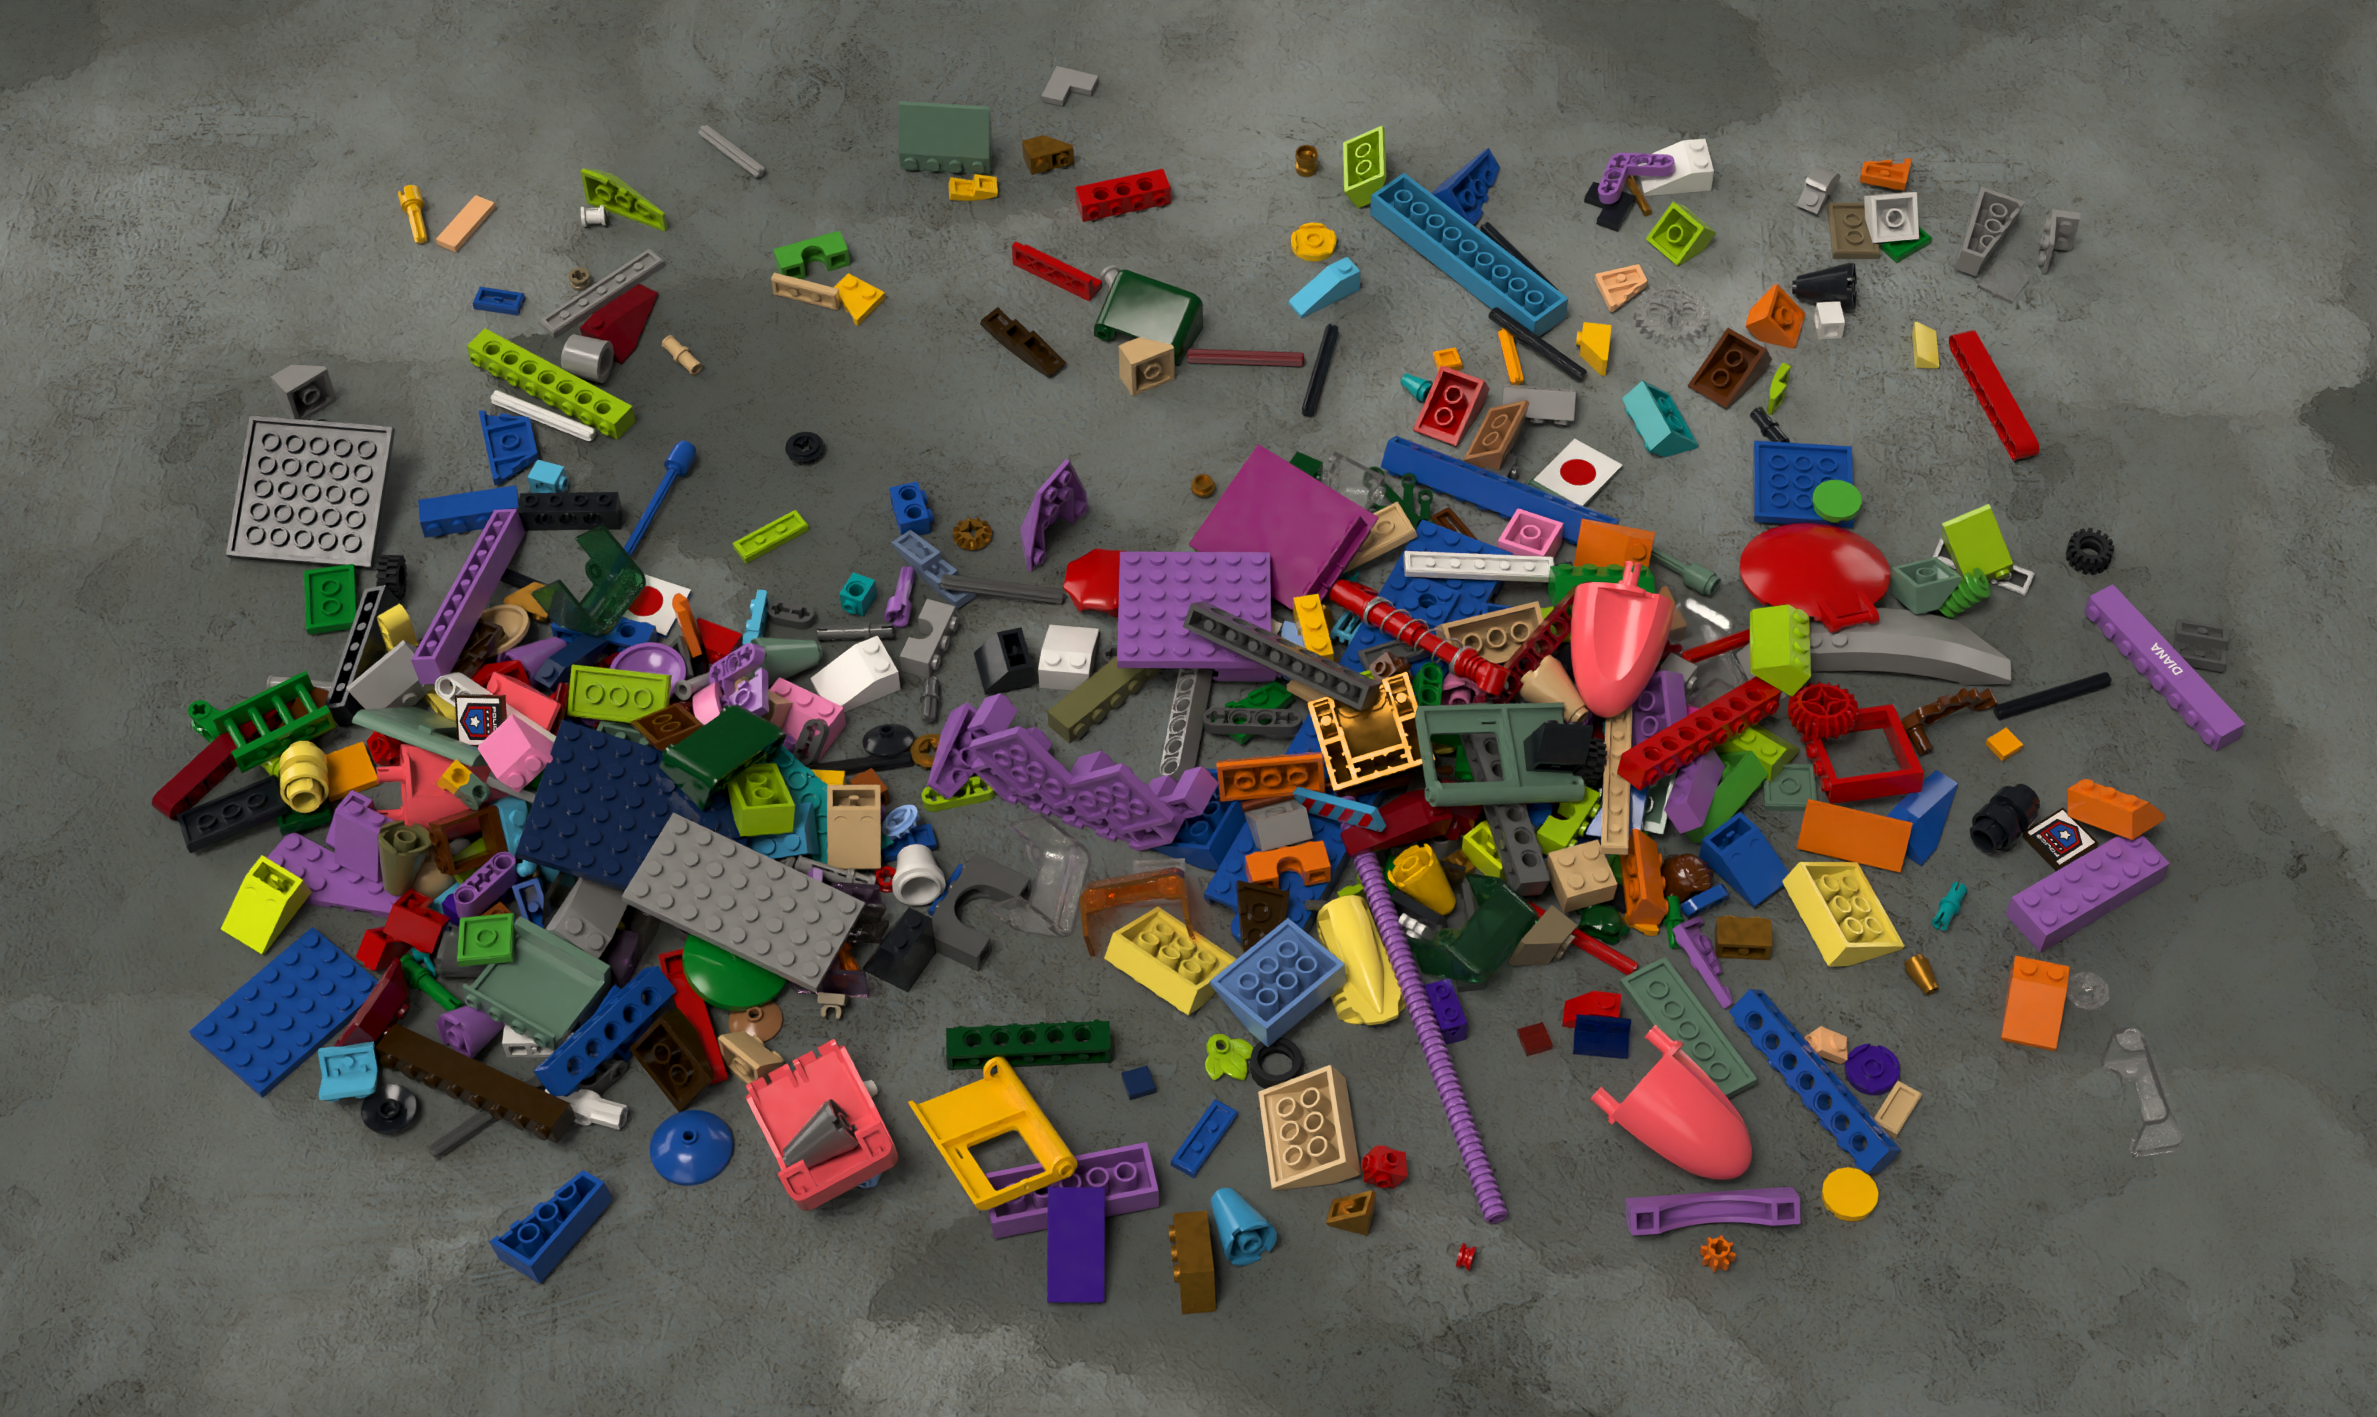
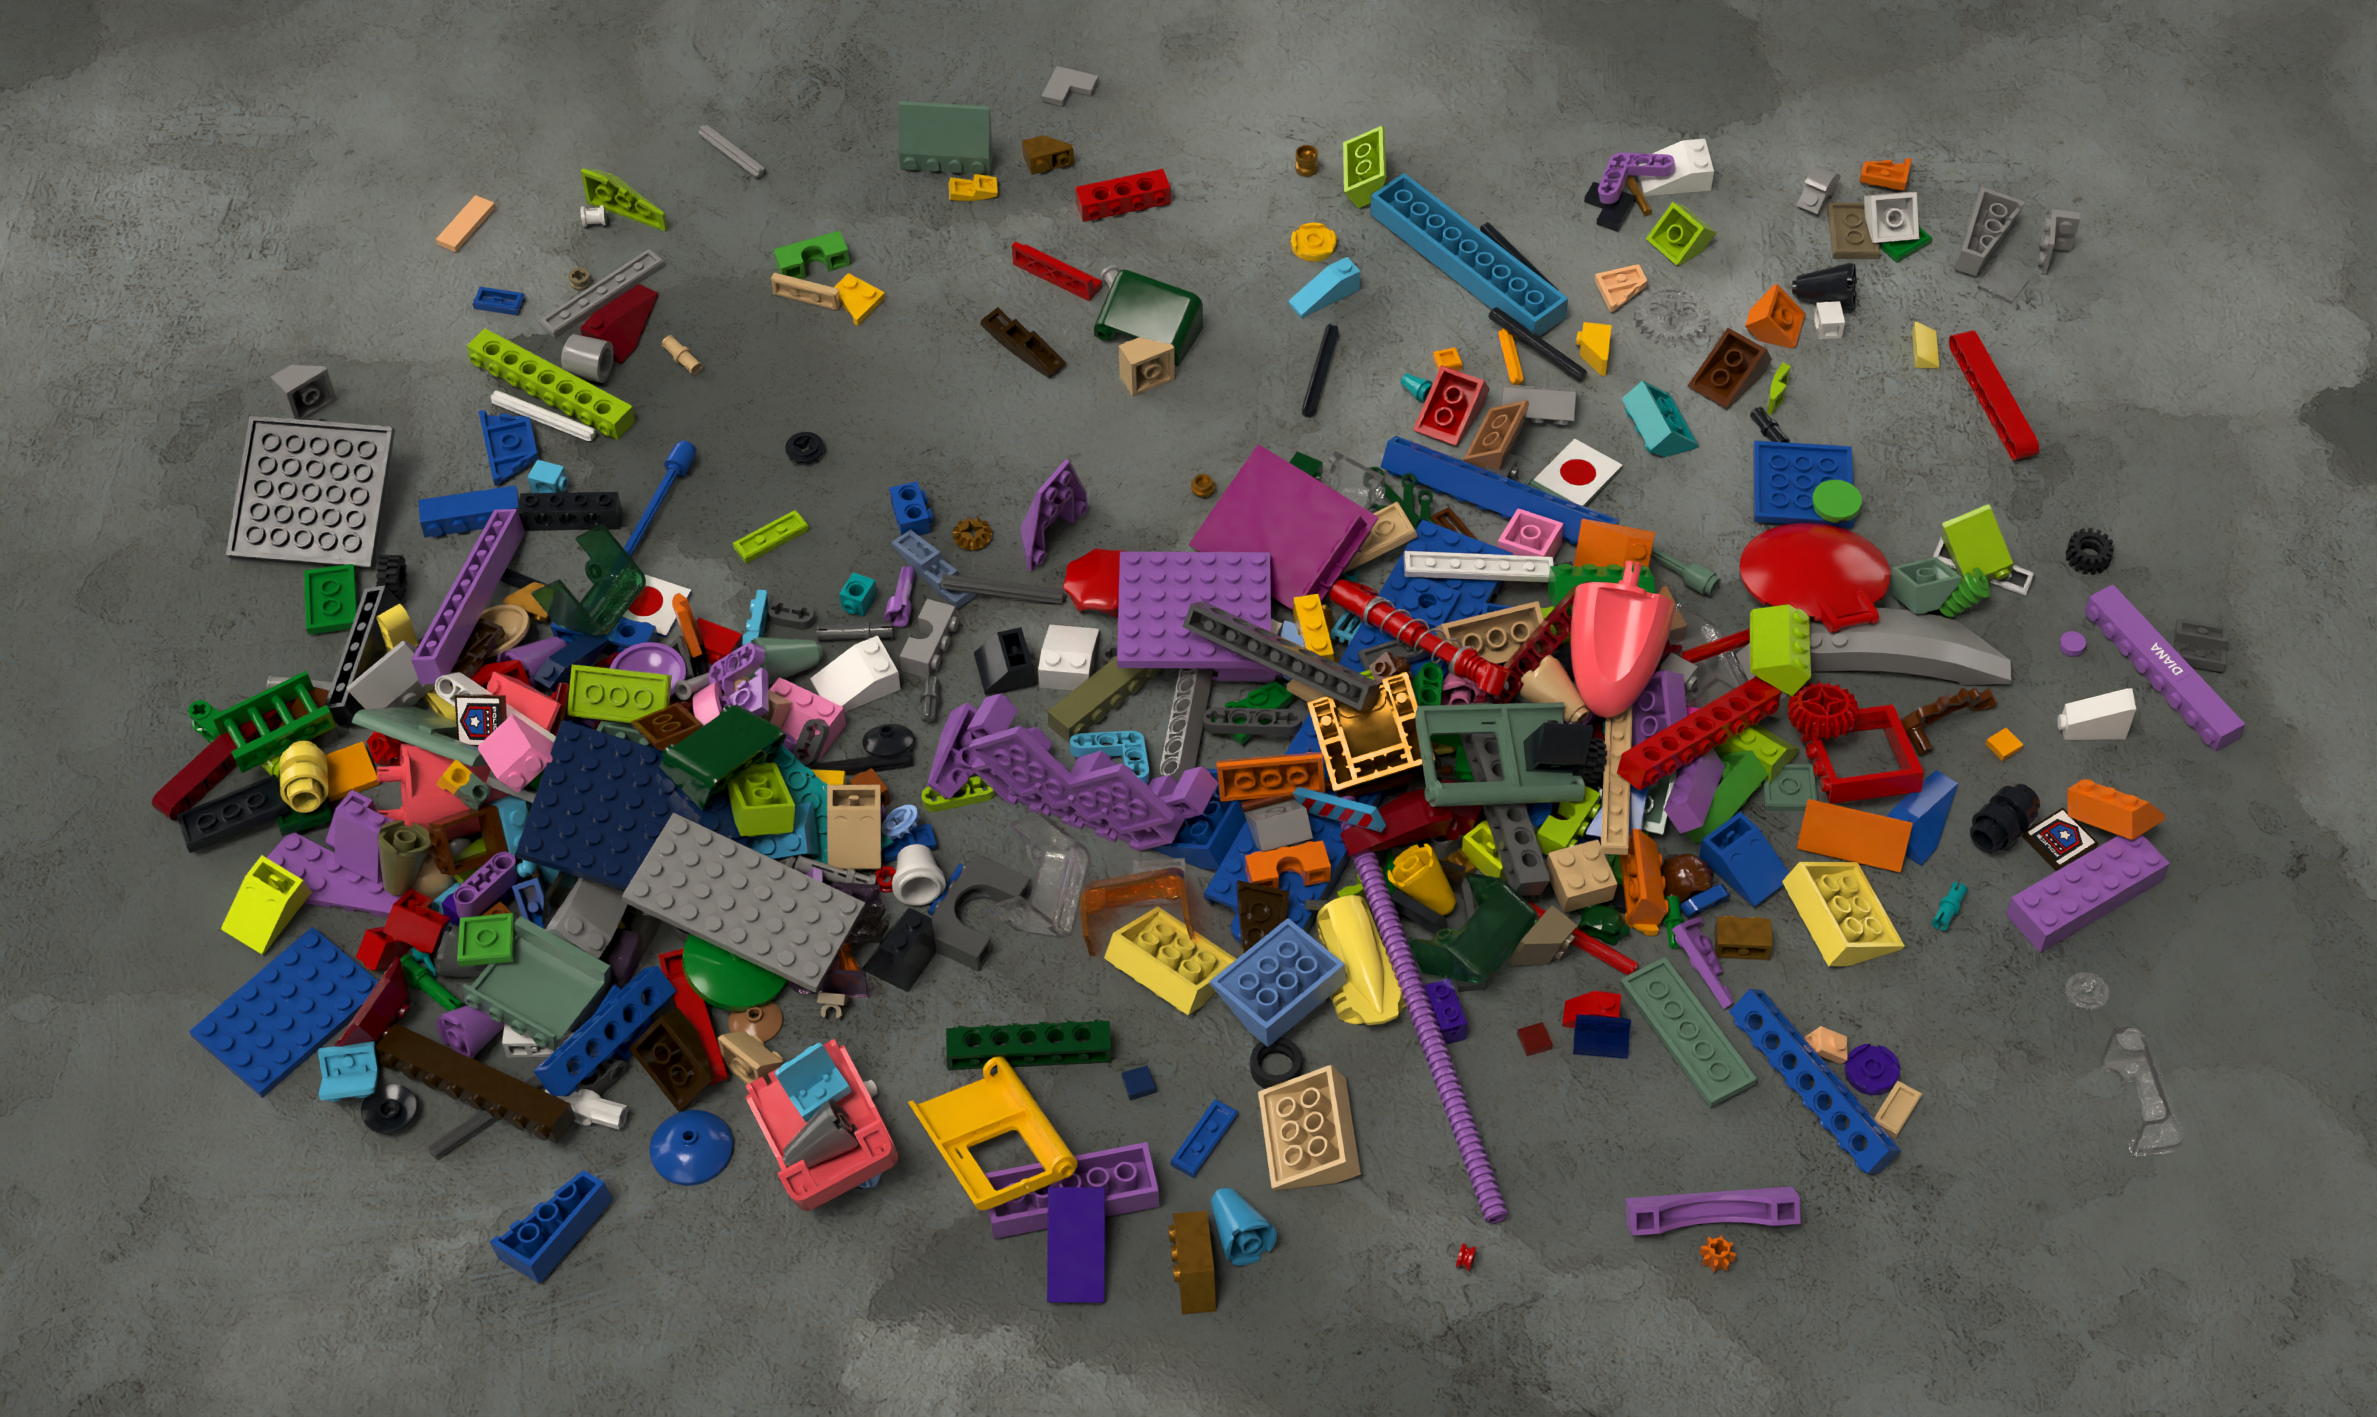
yellow piece [398,185,427,244] -> none
pearl gold gear [910,734,941,770] -> none
dark red axle [1187,349,1304,366] -> none
lime plate [1205,1034,1254,1081] -> none
pearl gold slope [1326,1190,1376,1236] -> none
red brick [1361,1145,1407,1189] -> none
white hinge [1398,913,1439,945] -> none
blue wedge [1431,148,1500,225] -> none
coral windscreen [1590,1025,1752,1180] -> none
clear tile [1684,598,1735,634] -> none
yellow tile [1821,1167,1879,1222] -> none
pearl gold cone [1904,954,1939,996] -> none
black axle [1993,672,2112,719] -> none
orange slope [2001,955,2070,1051] -> none
none -> medium azure bracket [775,1043,852,1122]
none -> medium azure beam [1070,731,1149,784]
none -> white slope [2058,688,2136,740]
none -> medium lavender tile [2059,631,2086,657]

